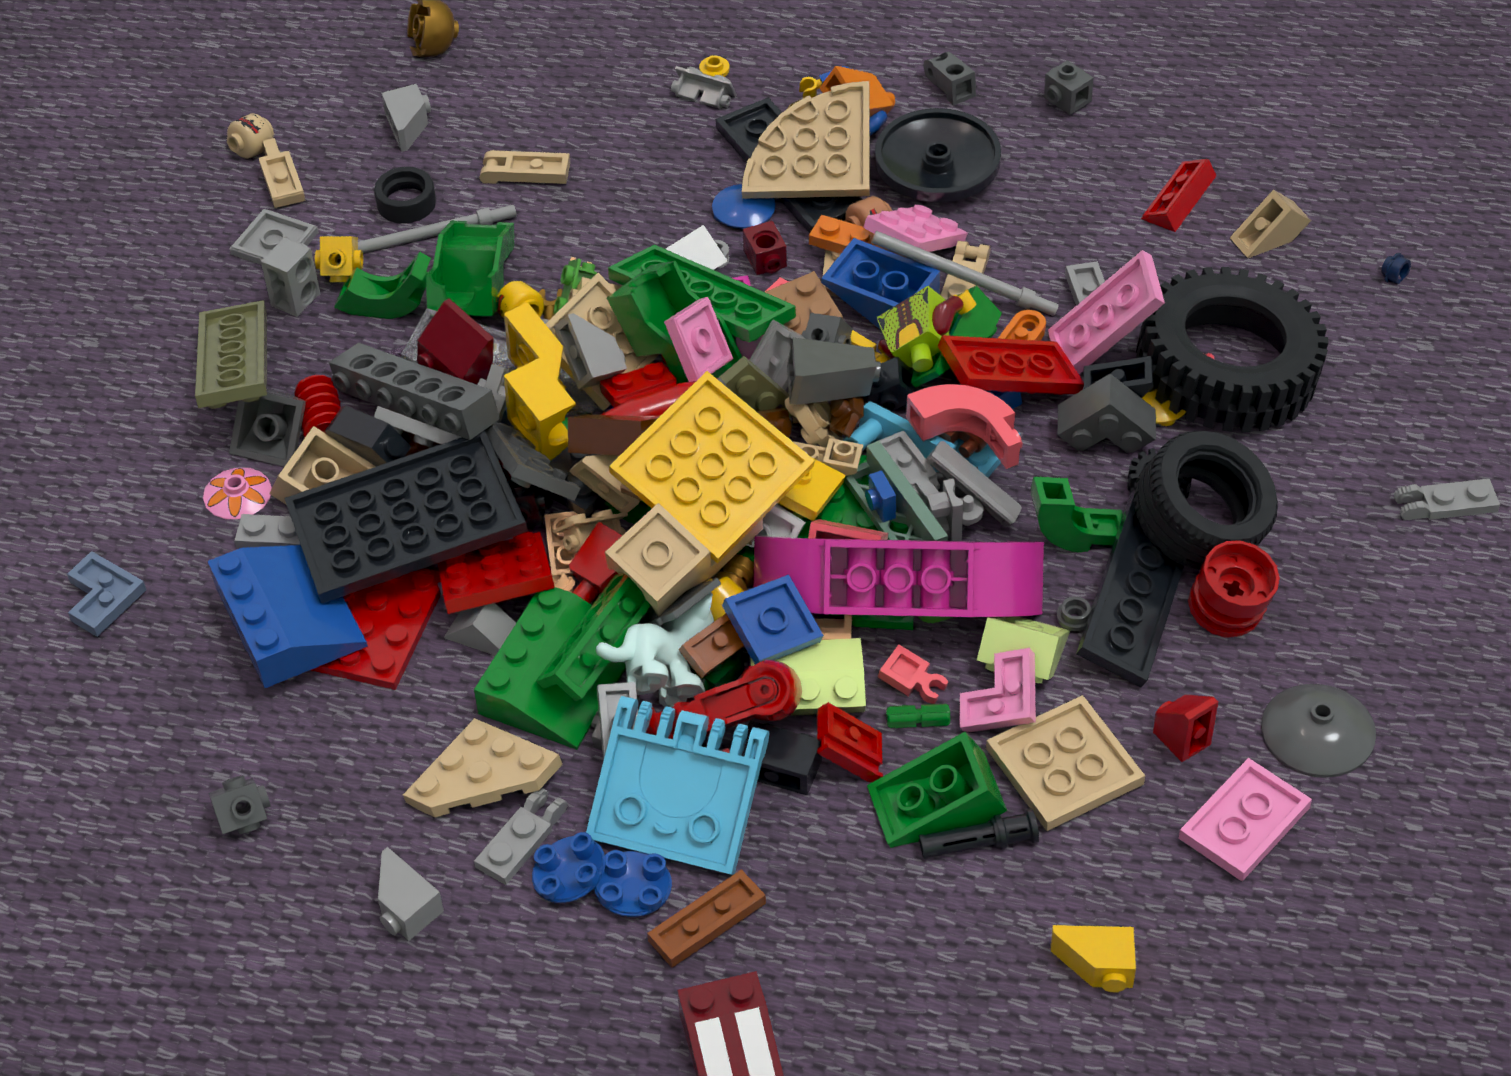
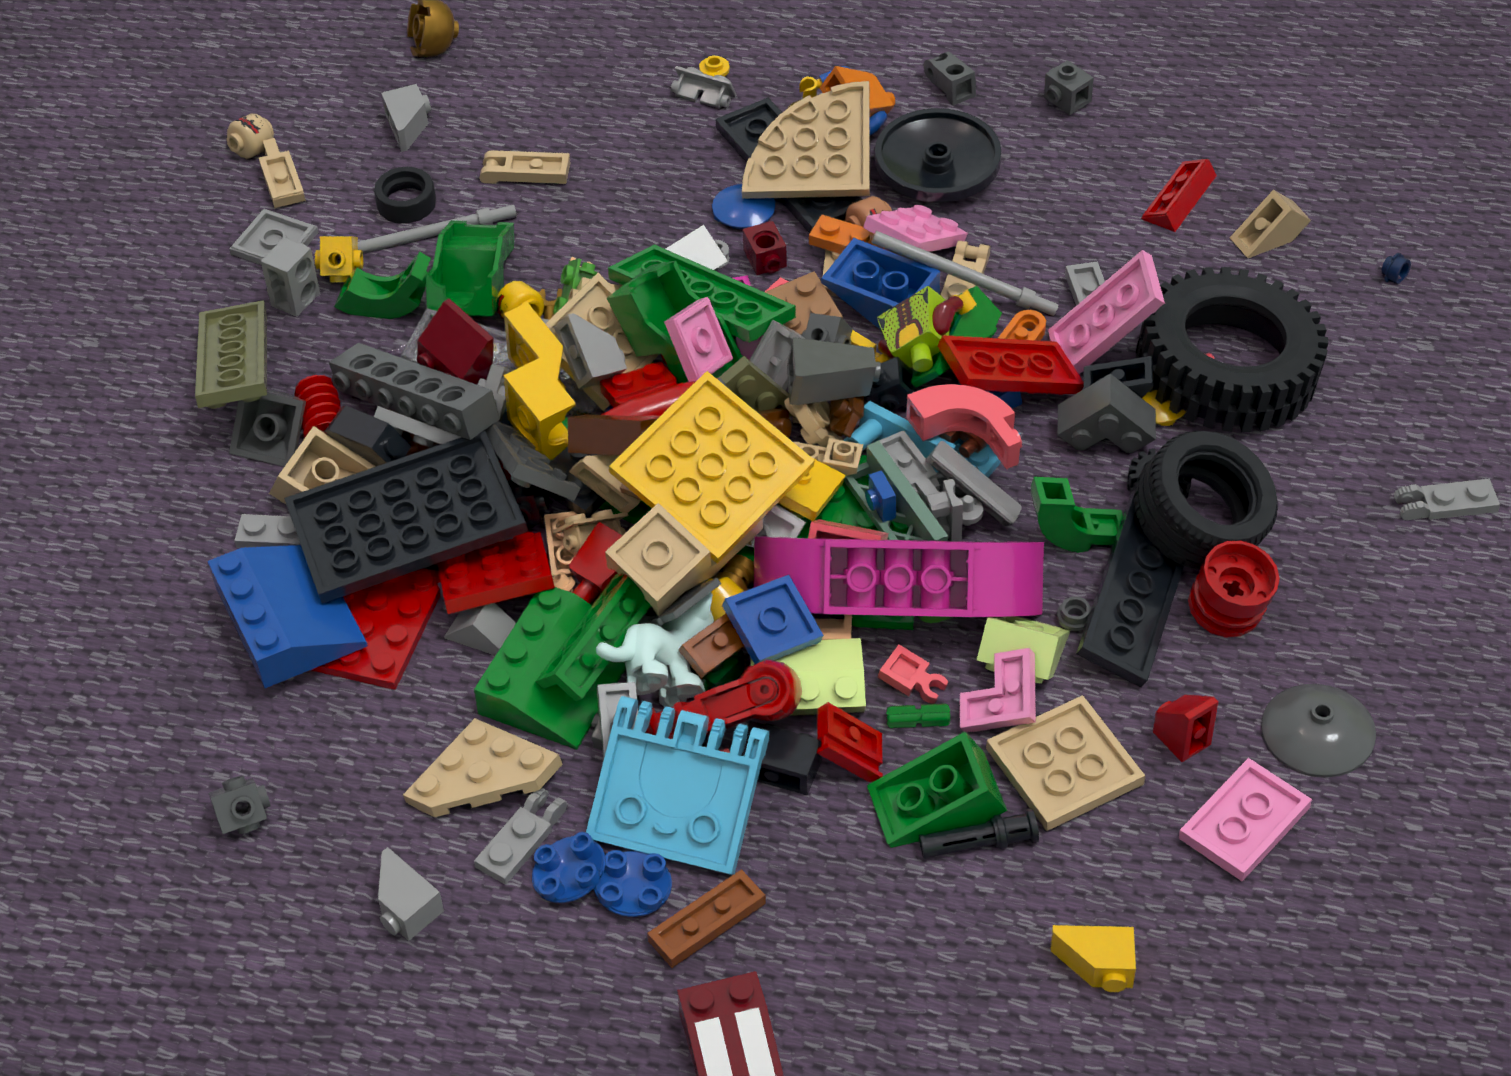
sand blue plate [67,551,146,637] -> none
bright pink dish [203,468,272,519] -> none

